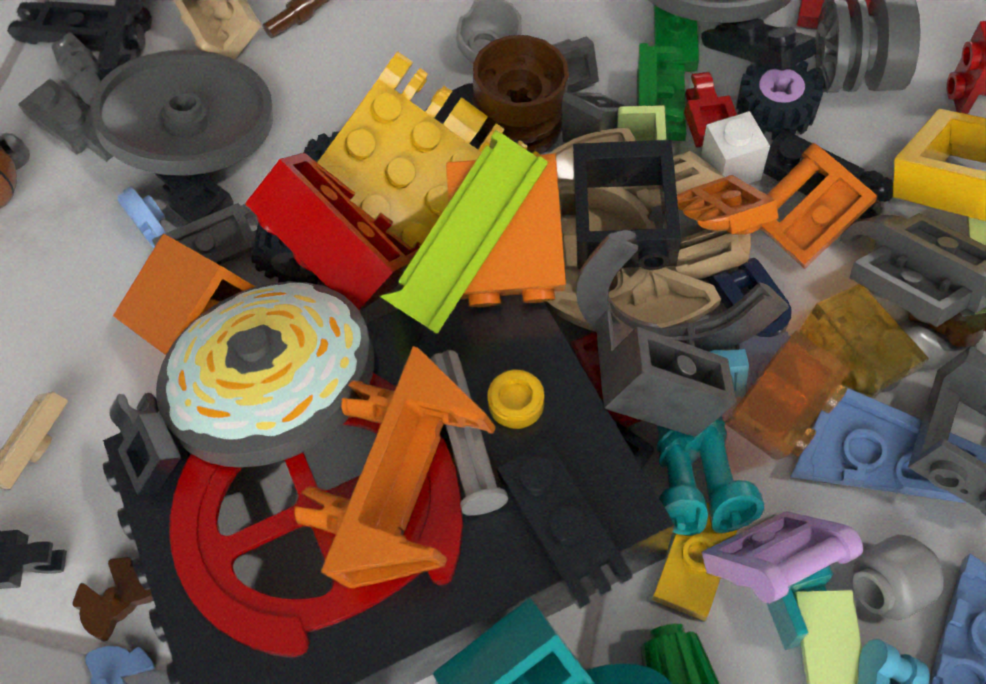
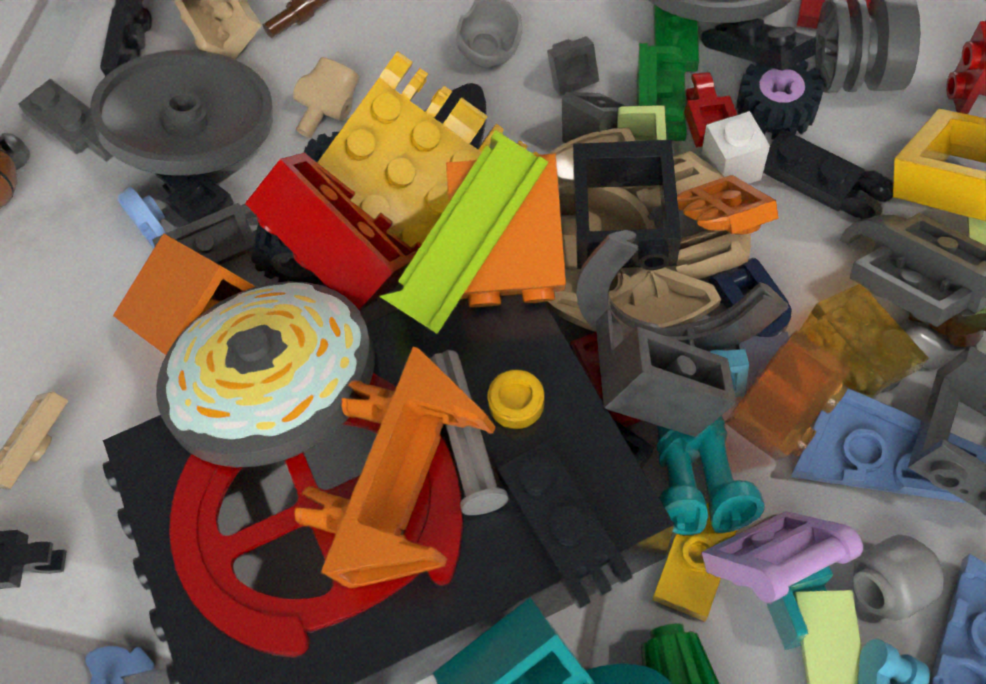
black hinge [7,1,114,47] -> none
dark grey hinge [51,32,105,106] -> none
reddish brown piece [72,557,153,642] -> none
black plate [109,393,181,495] -> none
reddish brown wheel [473,35,569,154] -> none
orange plate [760,143,877,269] -> none
none -> tan piece [293,57,360,138]

